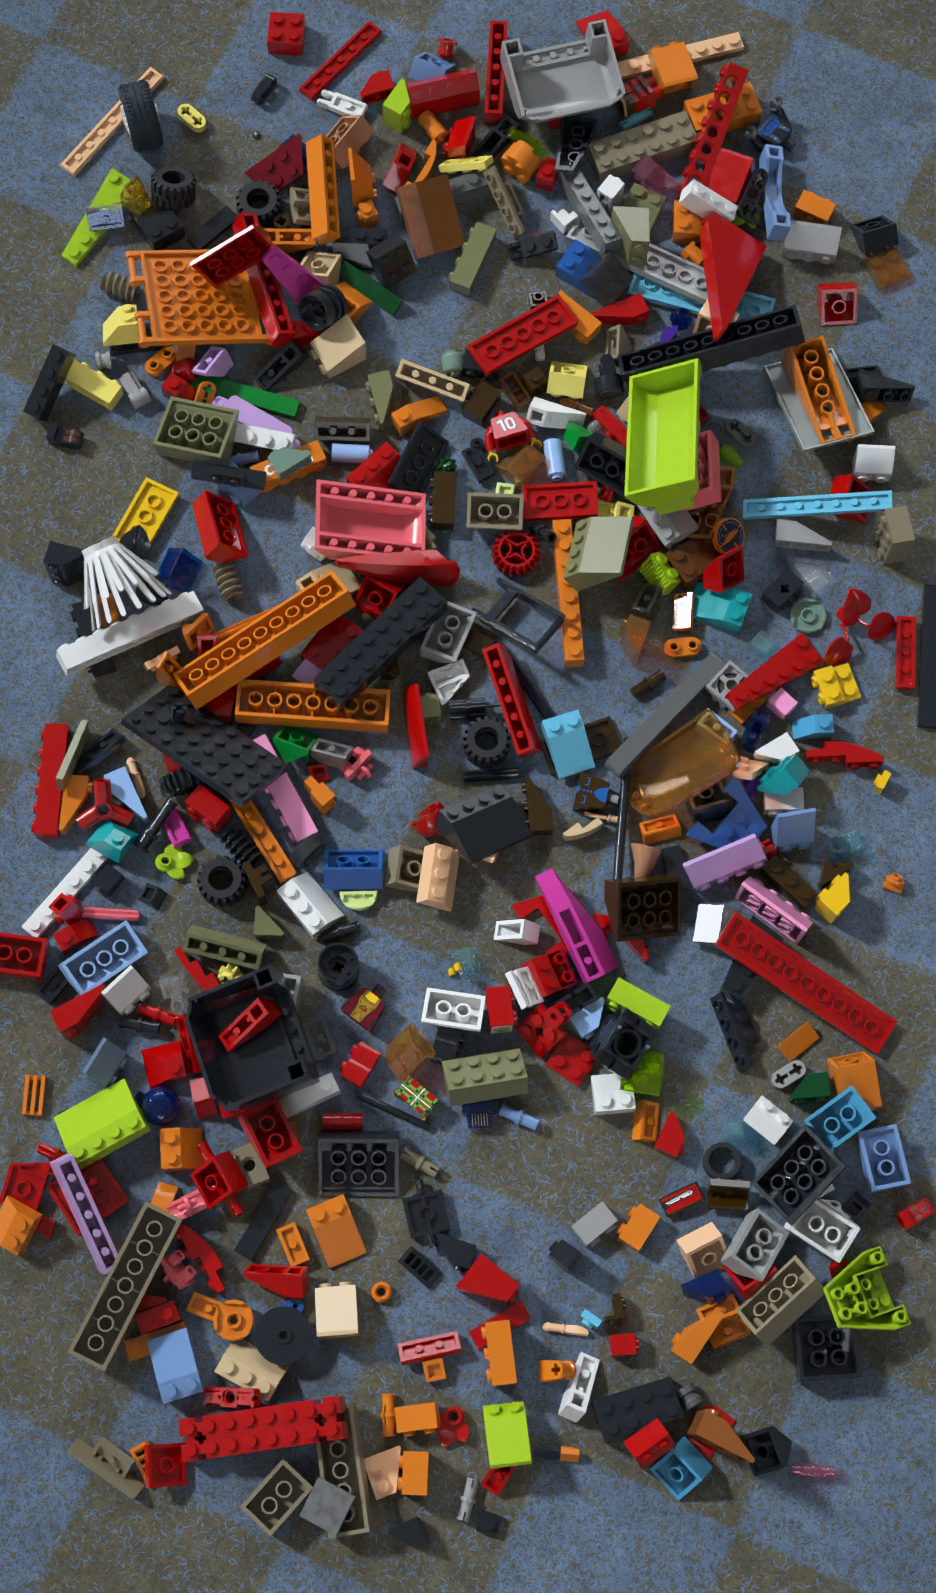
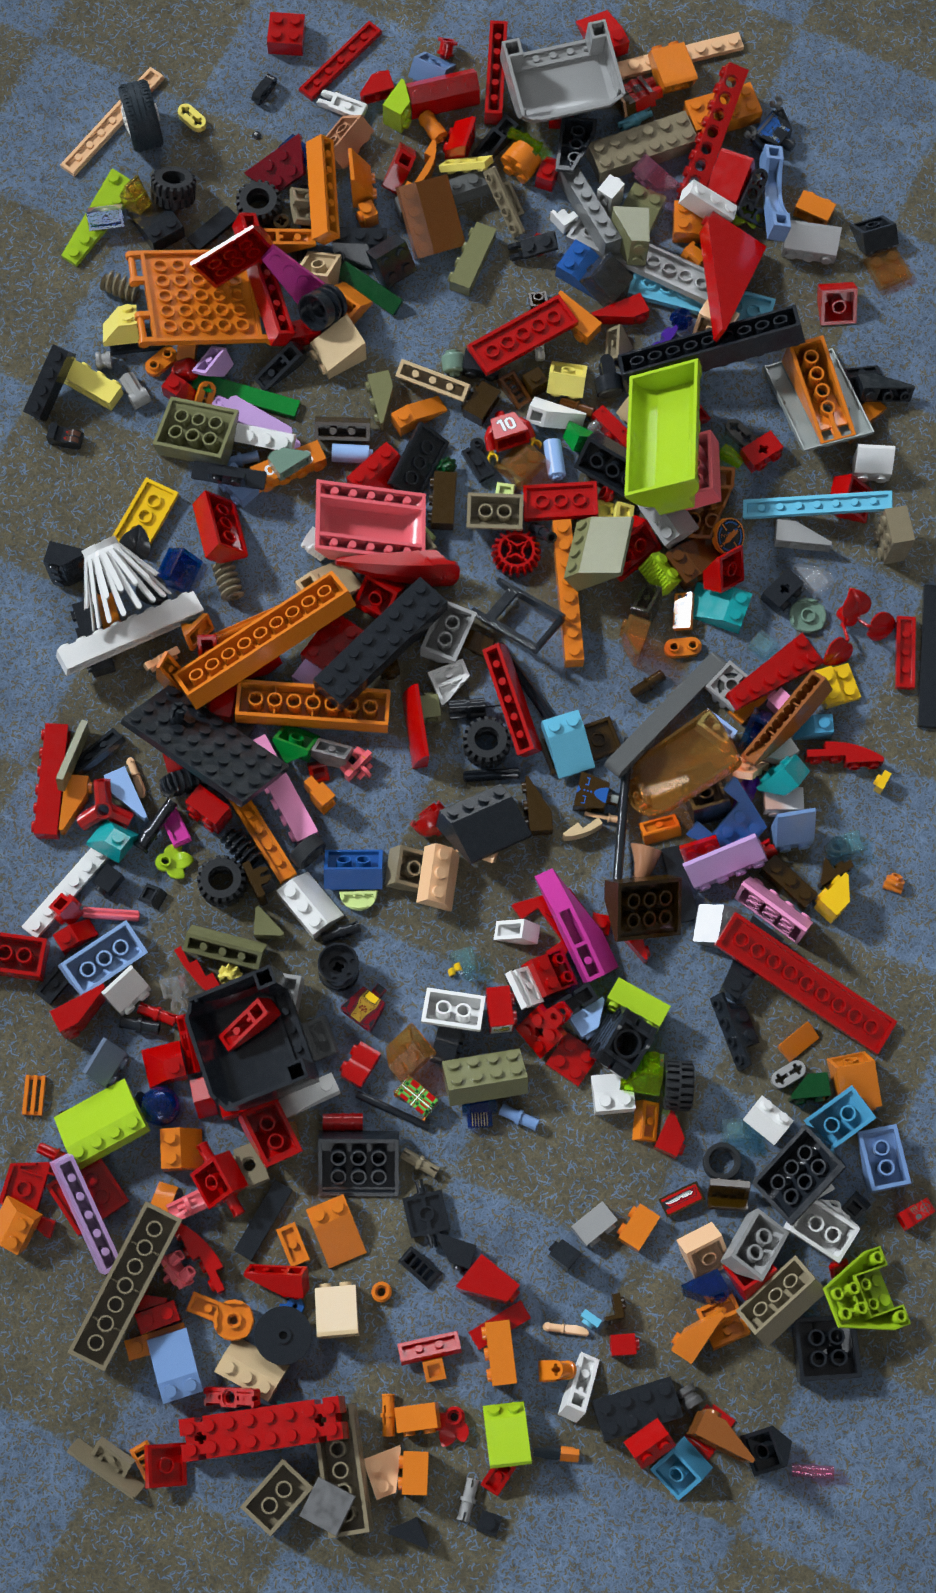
none -> black tyre [662,1060,695,1111]
none -> red plate [679,835,721,863]
none -> red brick [739,430,784,473]
none -> dark orange slope [741,670,833,766]

